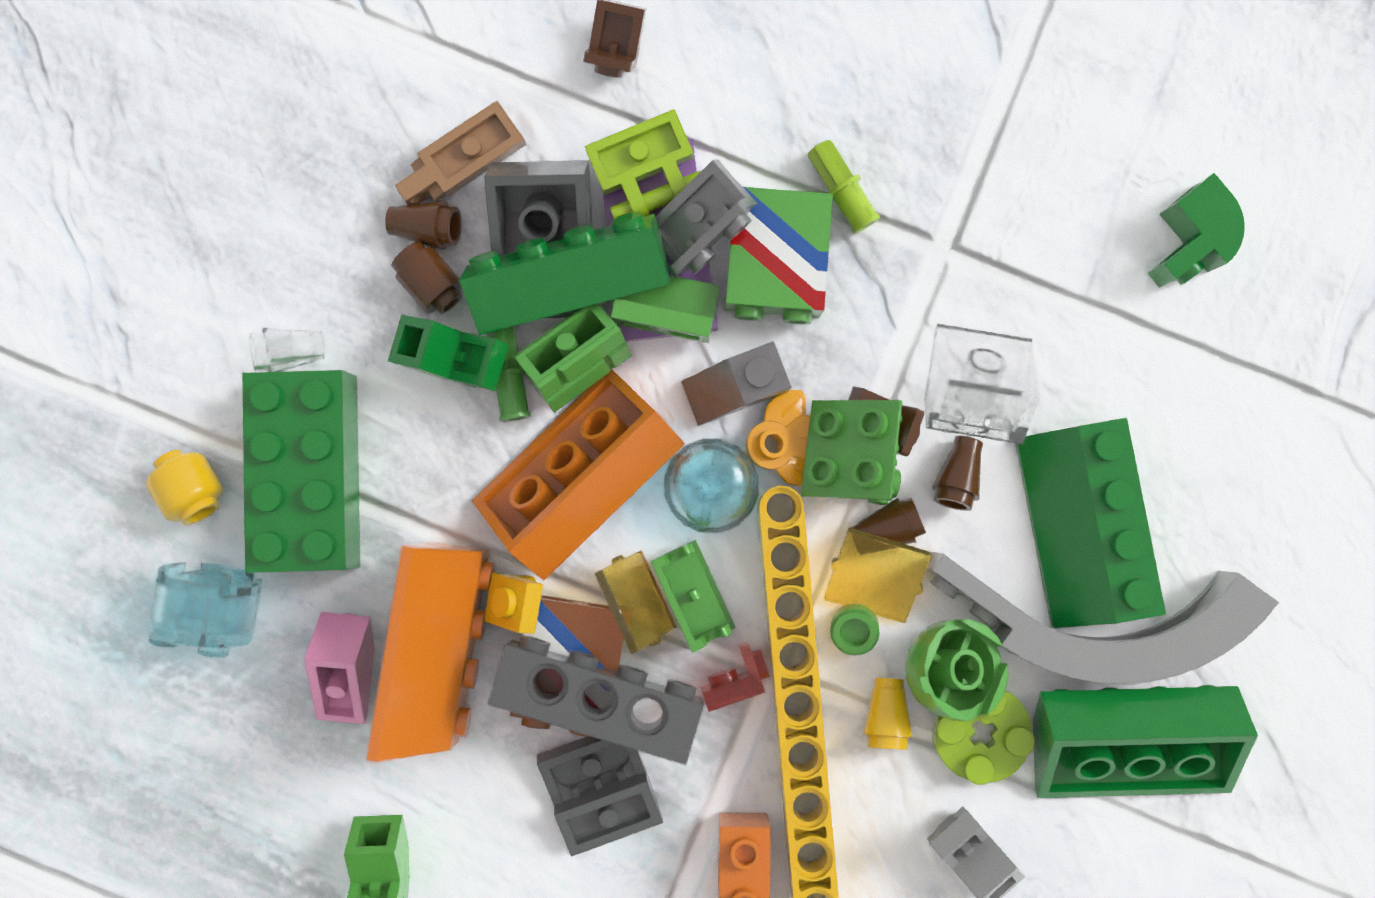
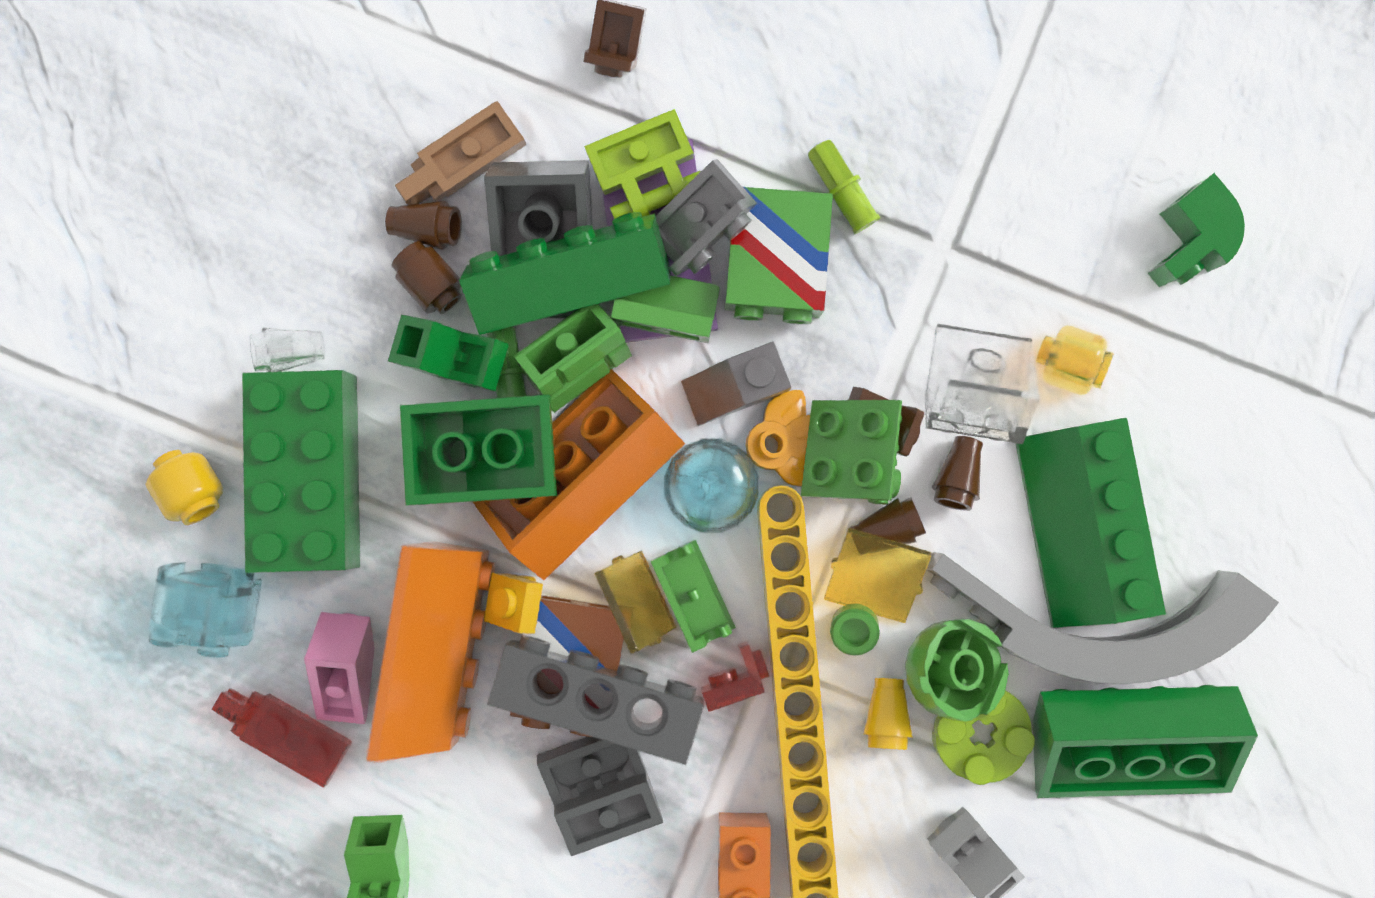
none -> clear red hinge [211,688,352,788]
none -> green slope [400,395,557,506]
none -> clear yellow head [1036,325,1114,395]

